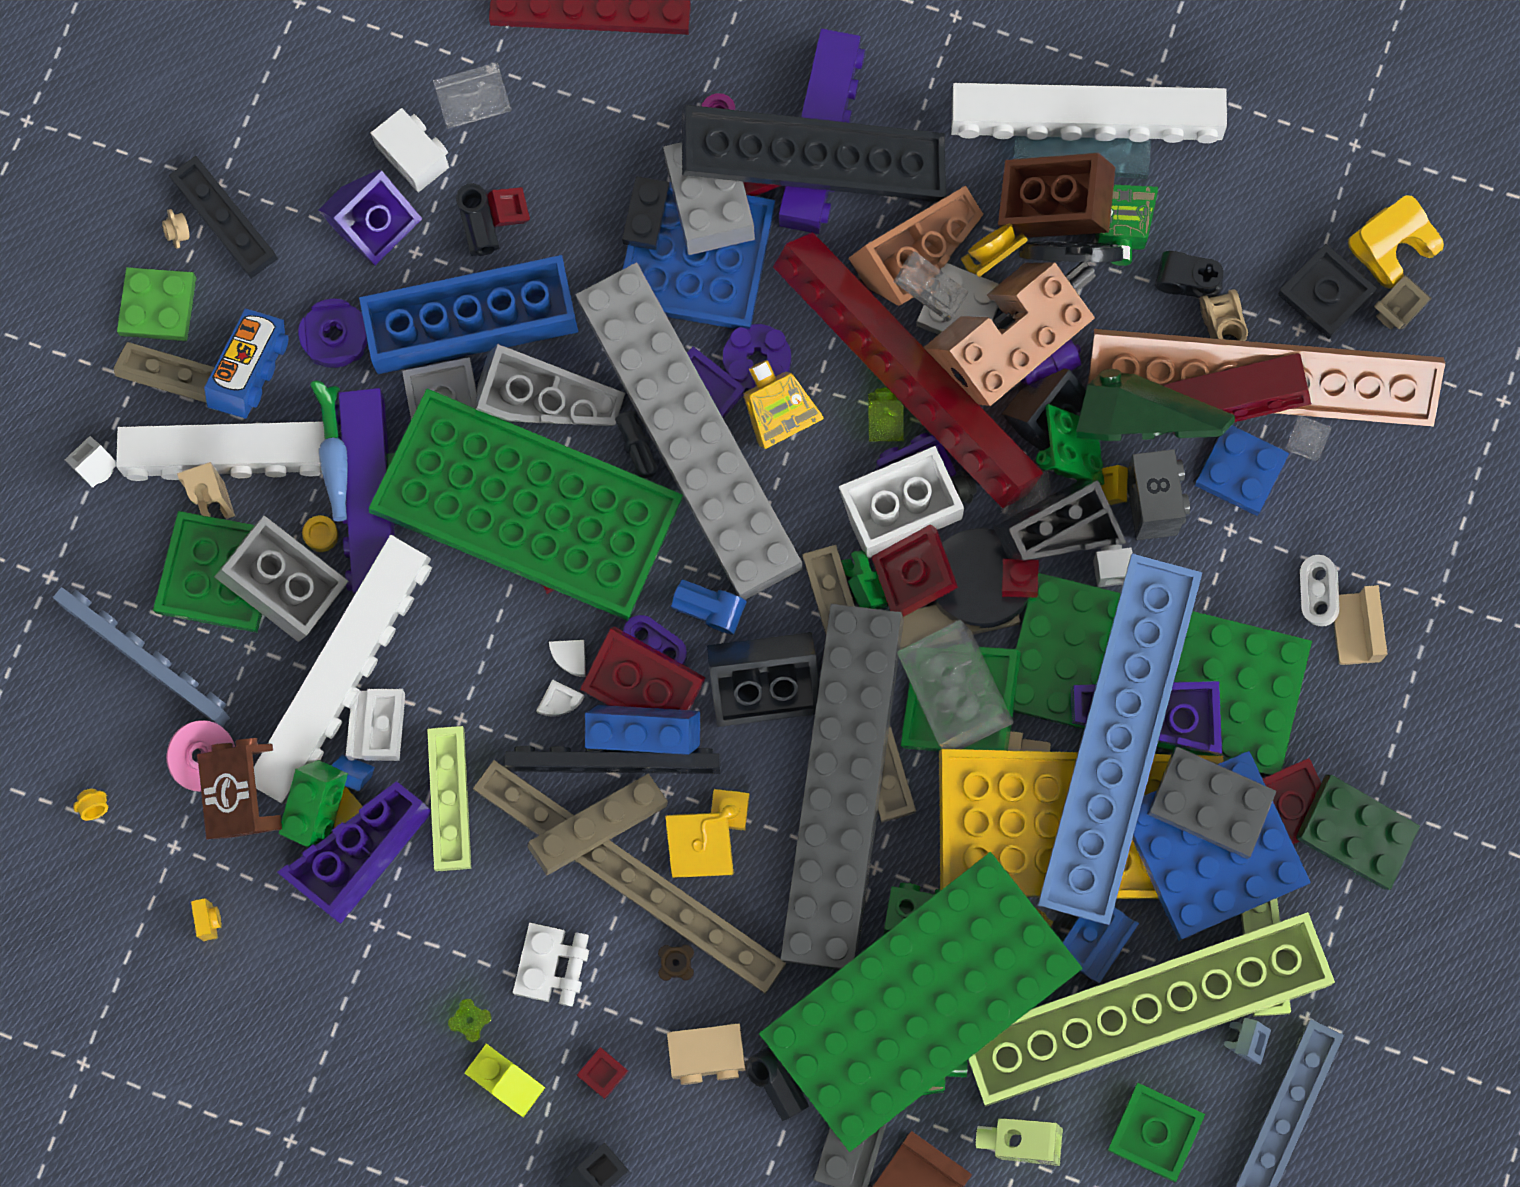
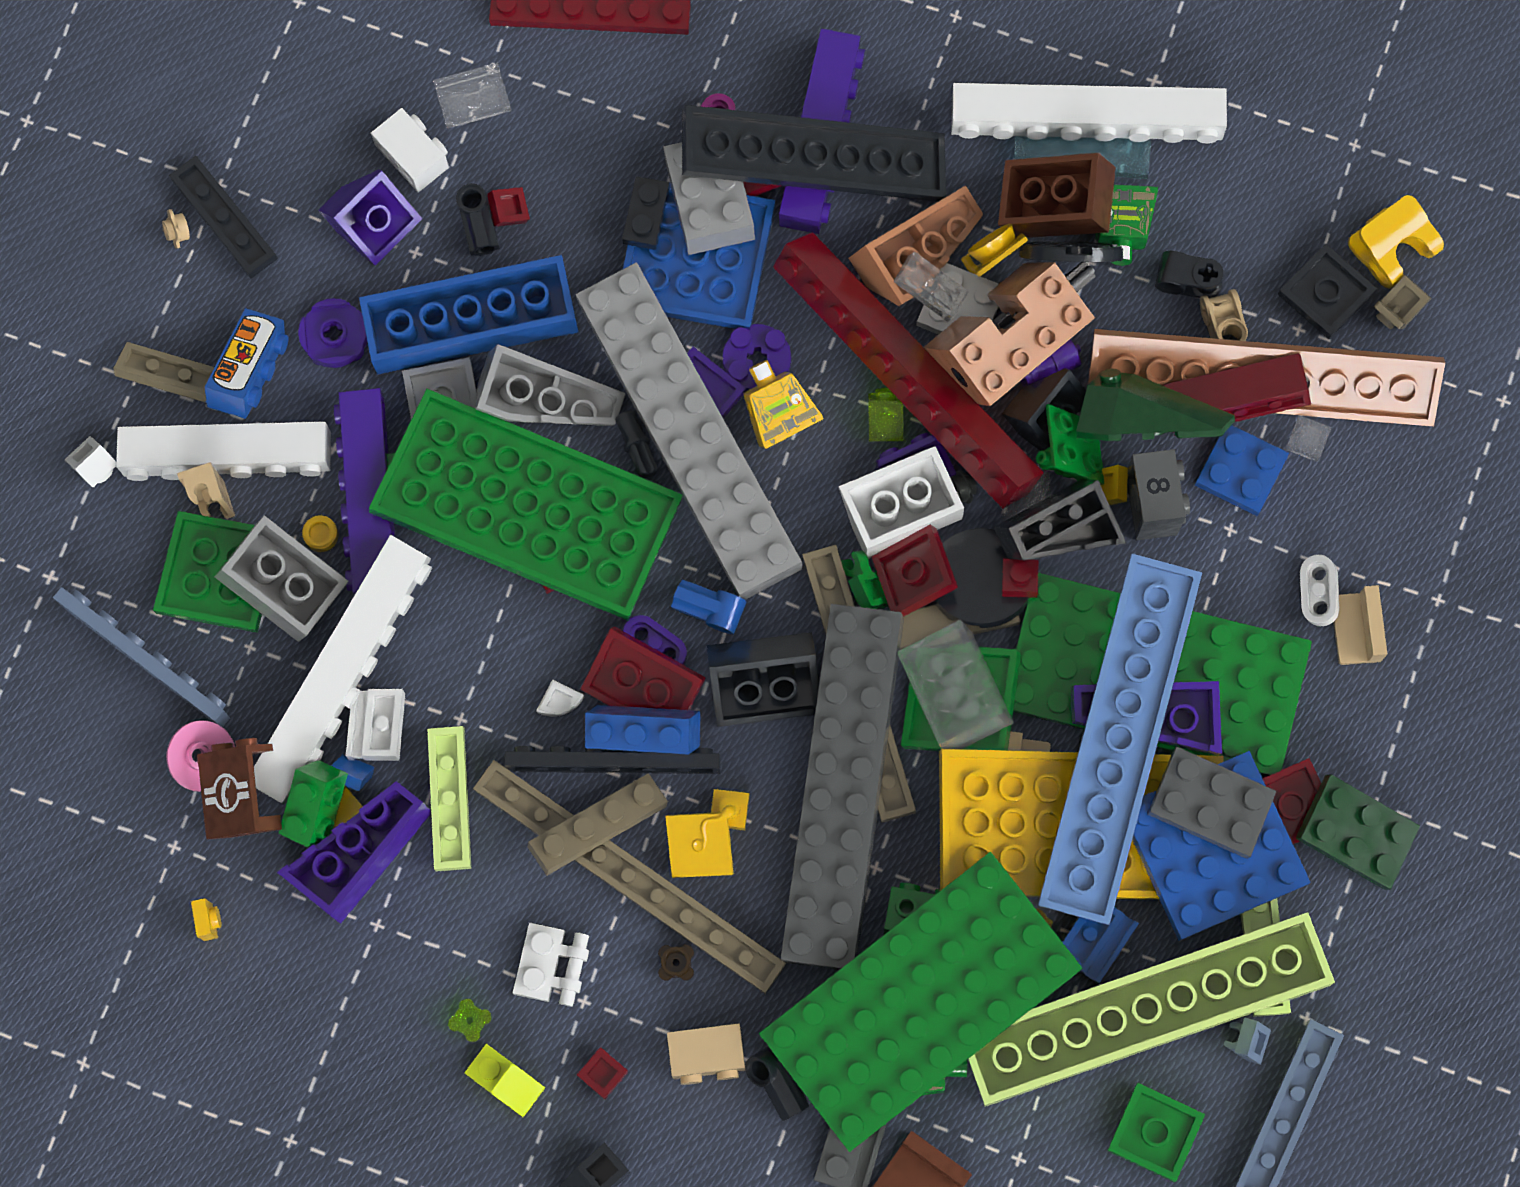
yellow plate [73,788,108,821] -> none
bright green plate [117,267,196,341] -> none
medium blue piece [310,380,348,522] -> none
white tile [549,640,586,677] -> none
yellowish green torso [976,1119,1063,1166] -> none
white plate [1093,545,1132,587] -> none

